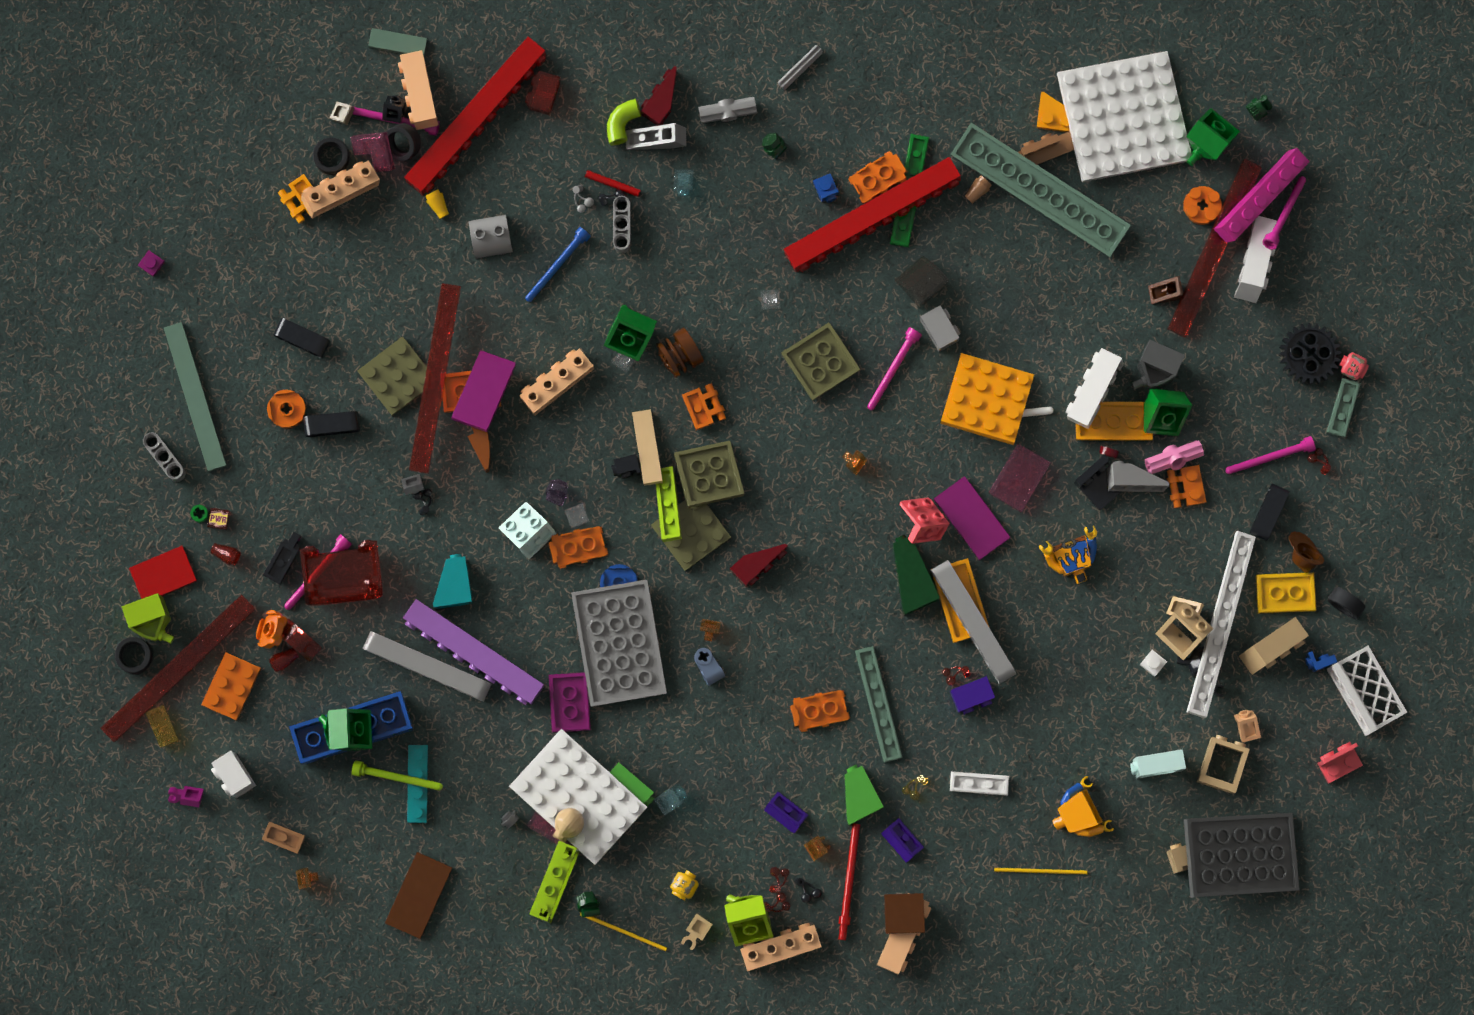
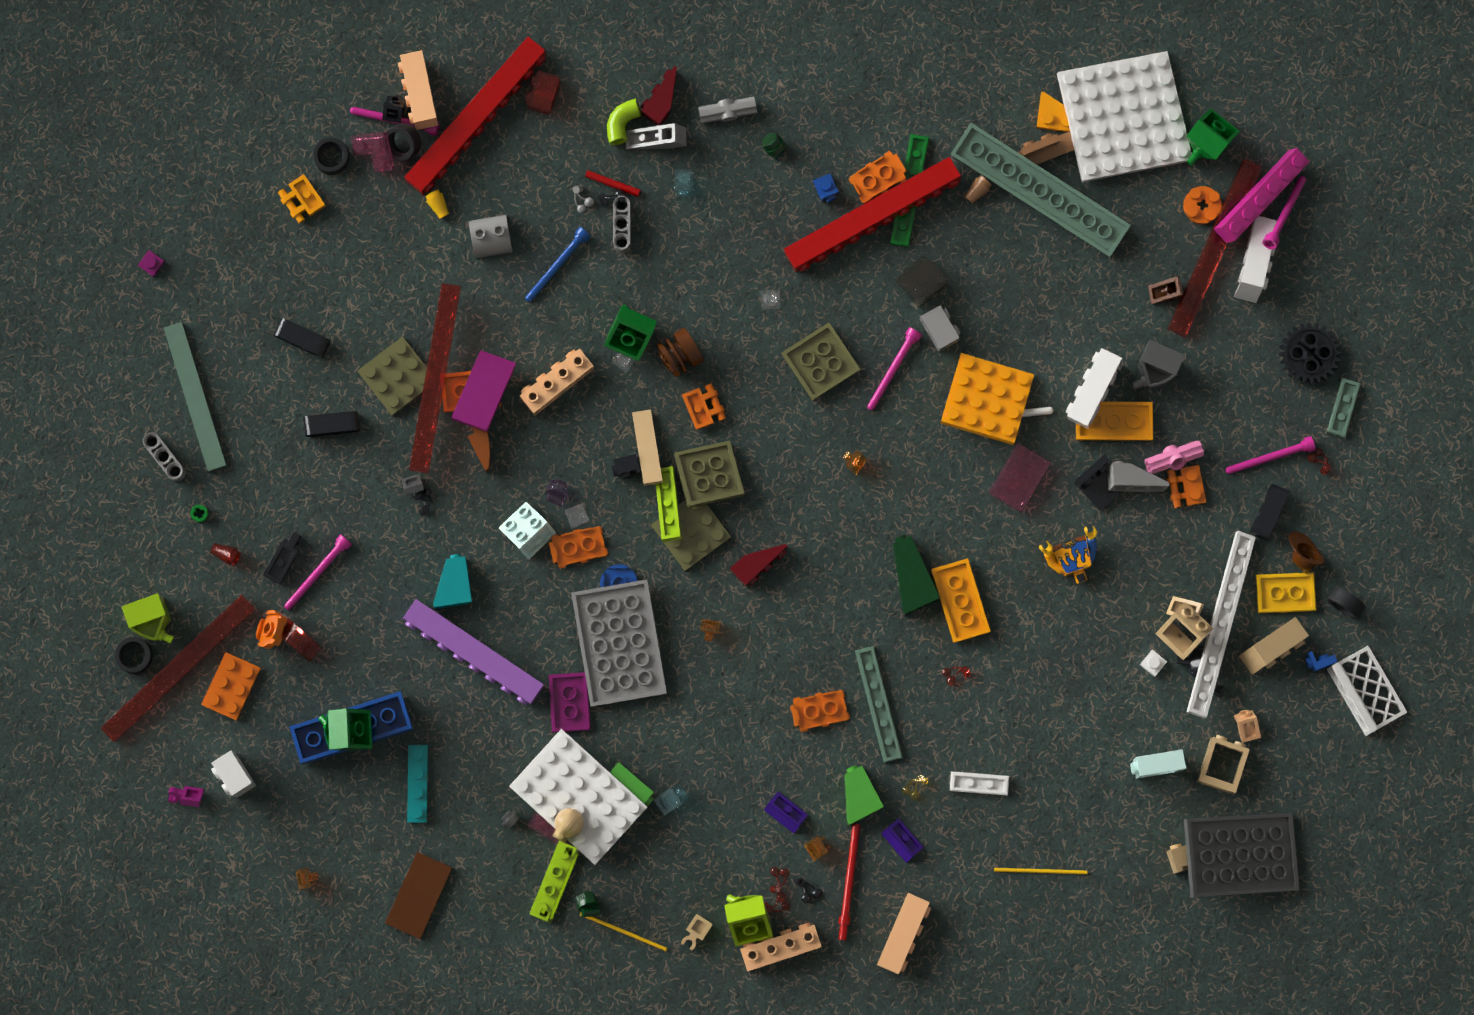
red tile [129,546,197,599] -> none
clear yellow plate [145,705,179,748] -> none
tile [207,508,230,530] -> none
medium nougat plate [262,822,306,854] -> none
orange plate [267,390,306,428] -> none
clear red cone [268,648,299,672] -> none
clear red windscreen [300,540,383,606] -> none
light nougat brick [301,160,380,218] -> none
tile [330,102,355,125] -> none
lime piece [352,760,443,790] -> none
light grey beam [362,631,491,702] -> none
sand green tile [368,28,428,56] -> none
yellow head [670,870,699,901] -> none
sand blue piece [694,648,725,686] -> none
light grey axle [778,45,823,90] -> none
reddish brown tile [884,893,925,934] -> none
coral bracket [900,498,950,544] -> none
light grey beam [931,560,1016,684] -> none
magenta tile [934,476,1010,560] -> none
dark purple brick [950,676,995,715] -> none
light orange torso [1053,776,1114,837] -> none
dark red tile [1099,446,1119,459] -> none
green slope [1144,389,1192,436] -> none
dark green piece [1246,95,1273,121] -> none
coral bracket [1317,742,1363,784] -> none
coral head [1339,352,1369,380] -> none

